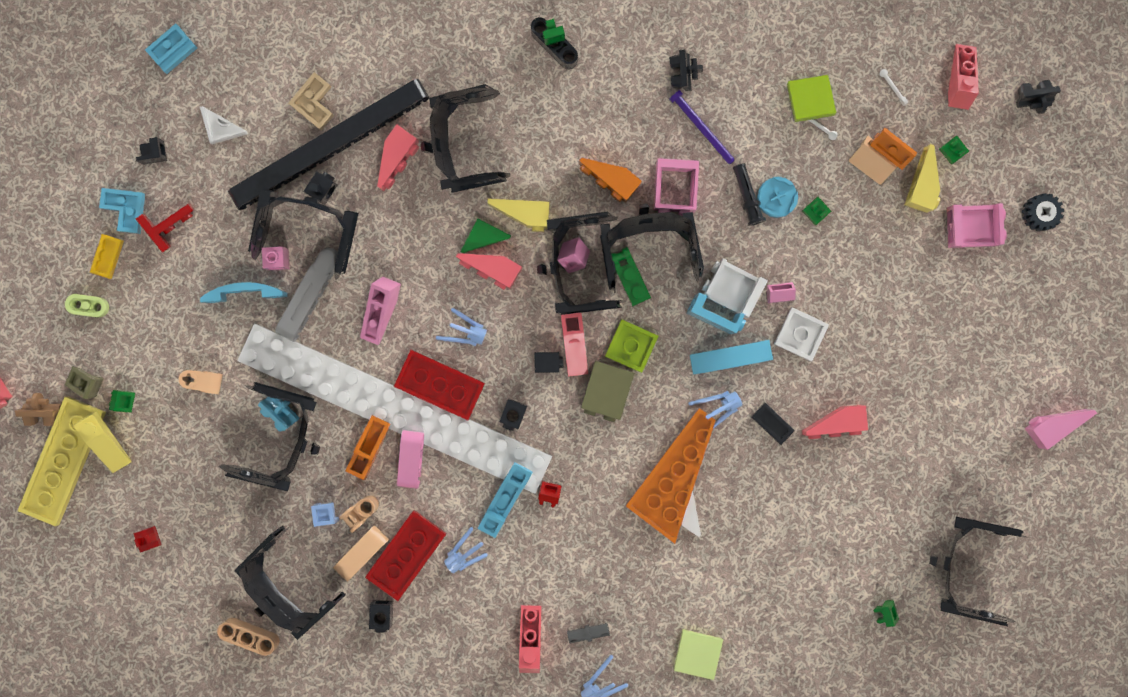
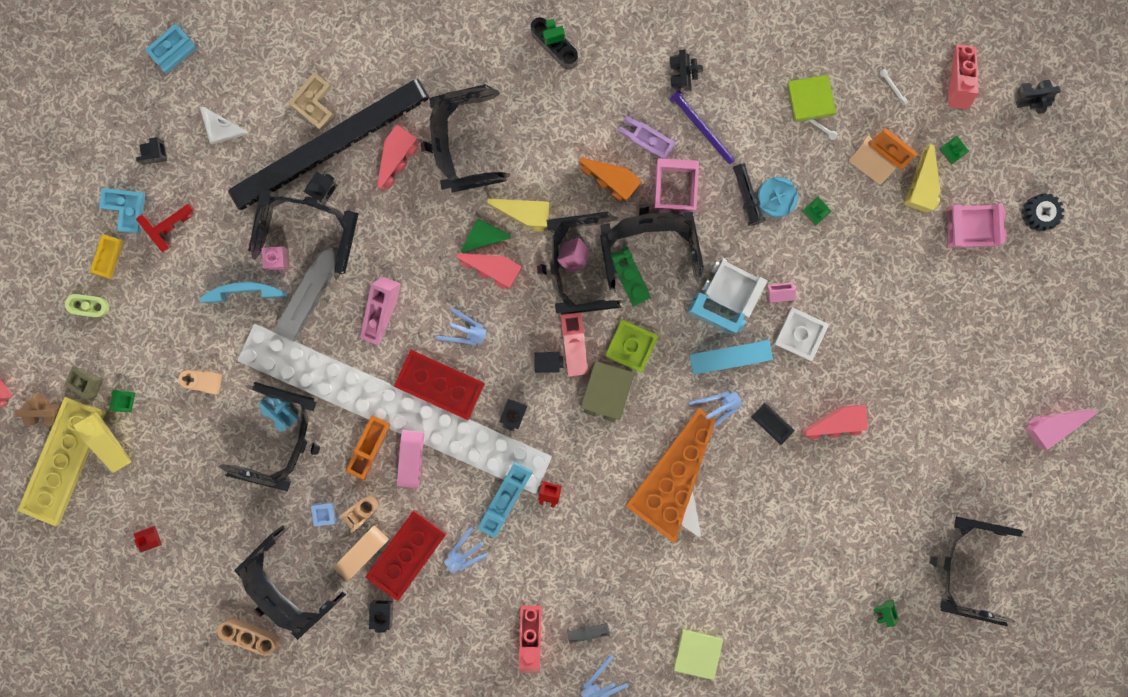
none -> lavender hinge [617,116,675,159]

